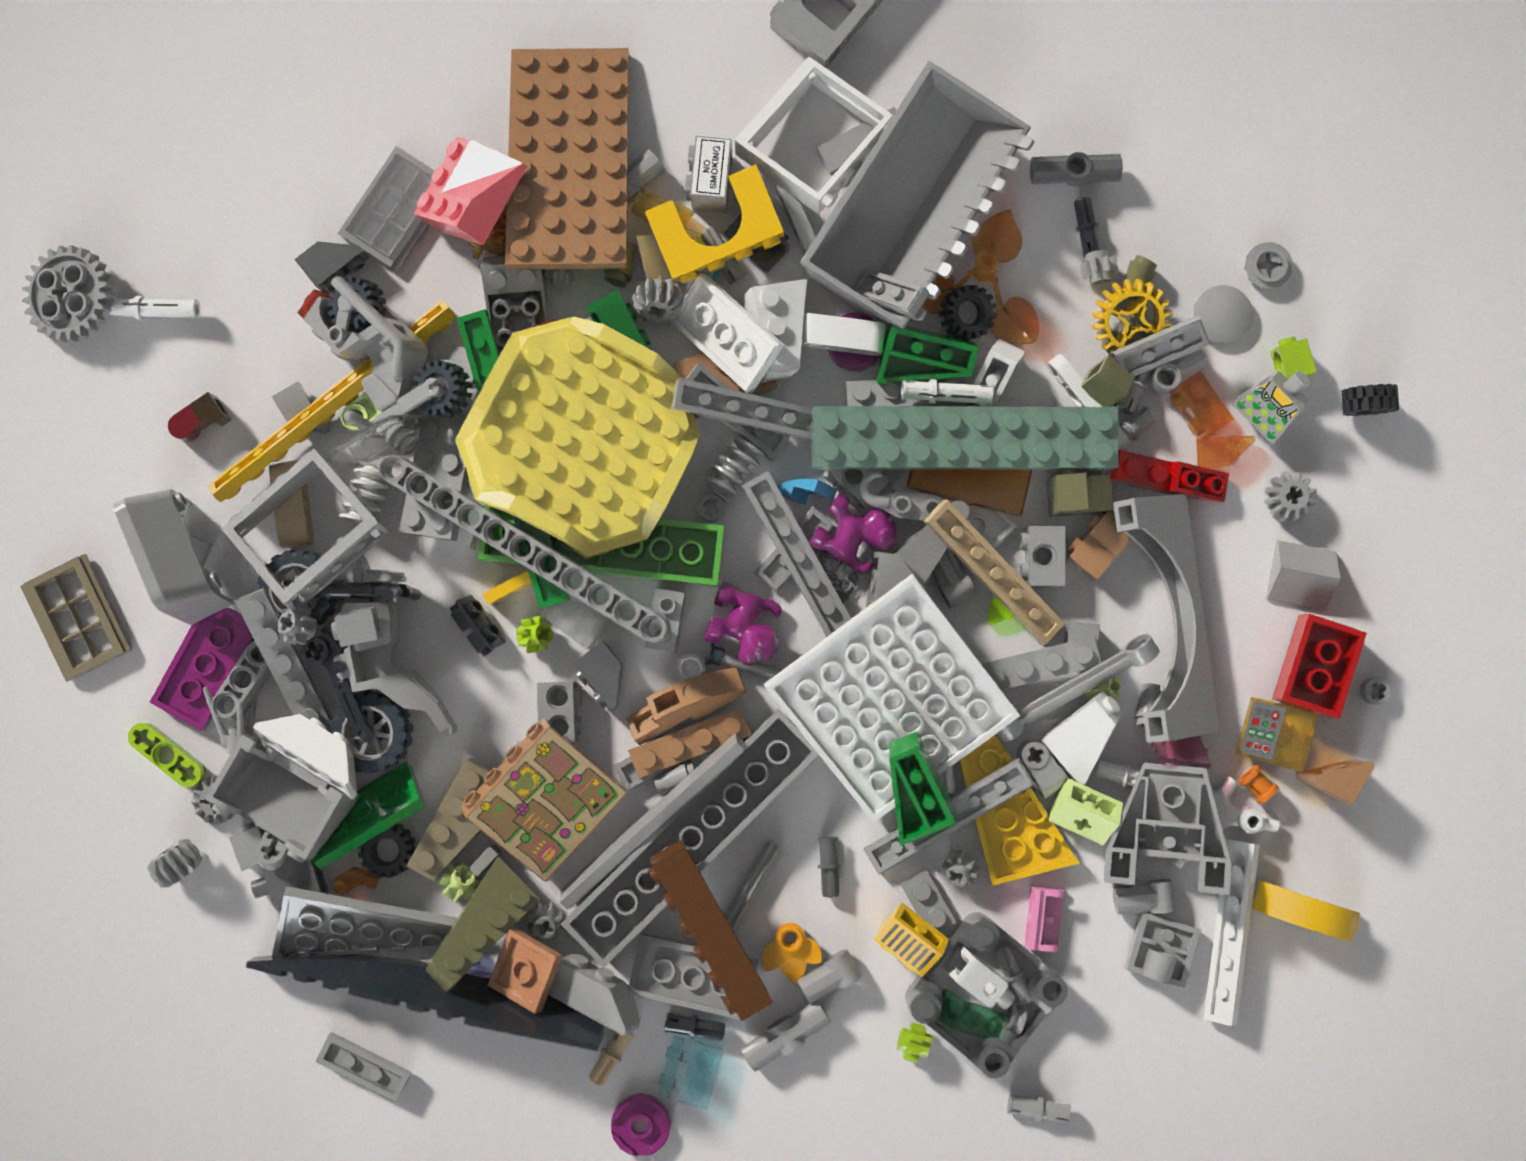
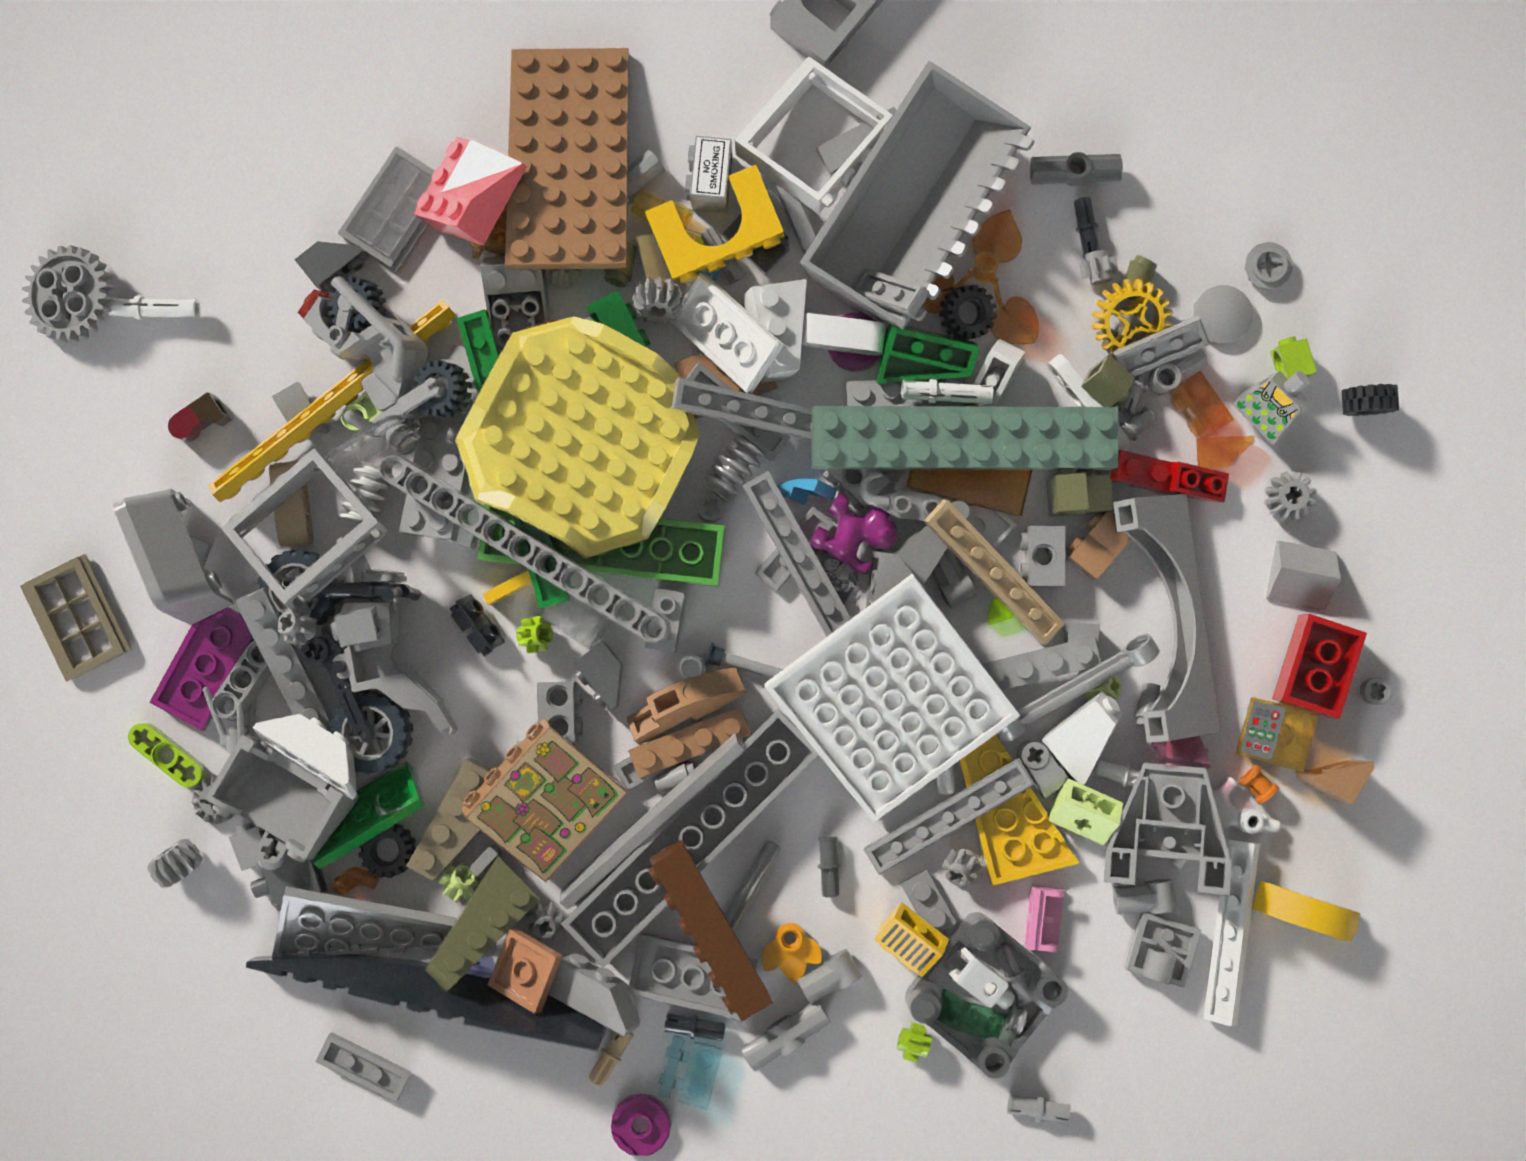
magenta animal [704,582,782,666] -> none
green wedge [889,731,956,846] -> none

